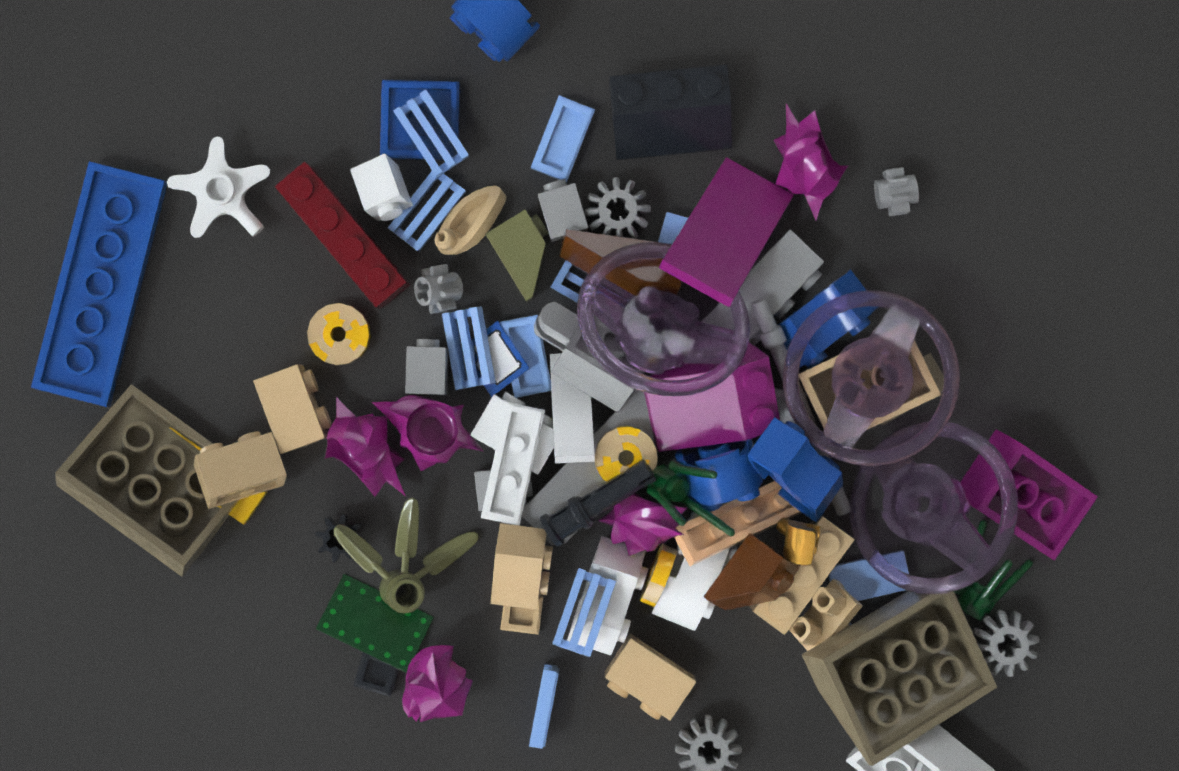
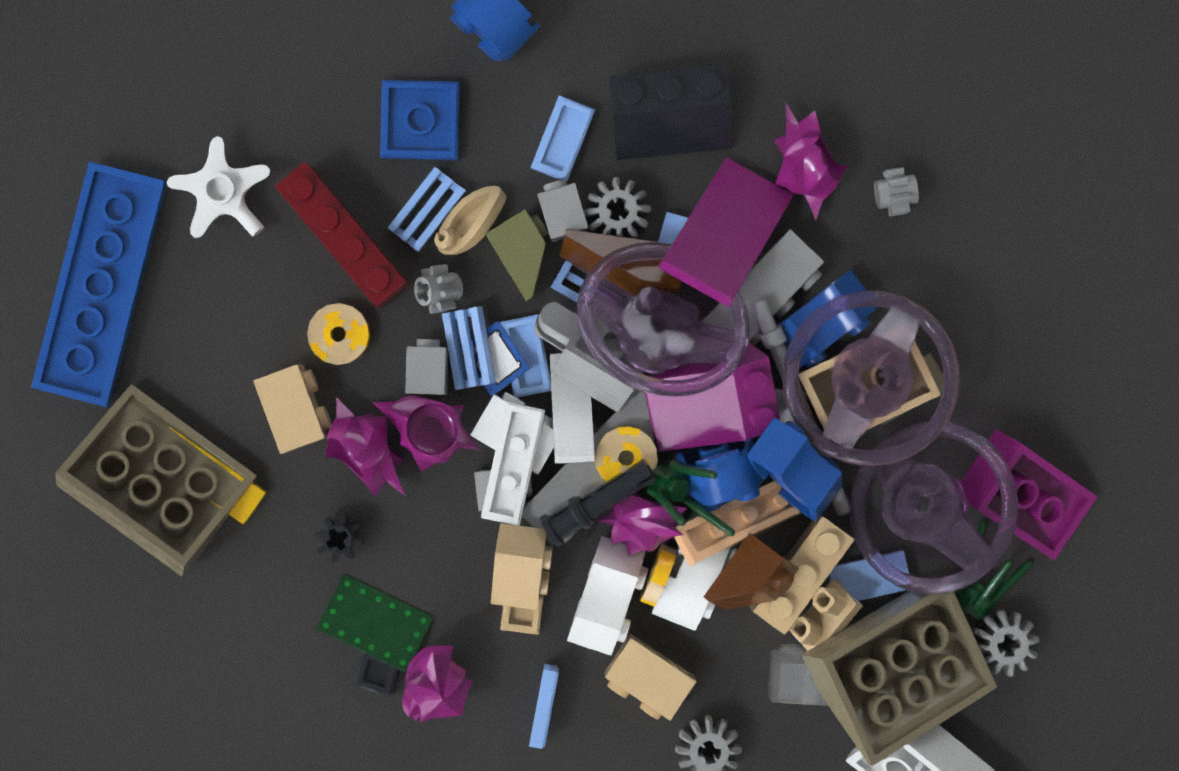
tan brick [194,431,287,509] -> none
olive plant [334,497,479,613] -> none
white brick [350,154,413,221] -> none
light blue tile [393,89,469,177] -> none
light blue tile [552,568,616,657] -> none
pearl gold piece [776,518,821,566] -> none
none -> clear slope [768,644,828,706]

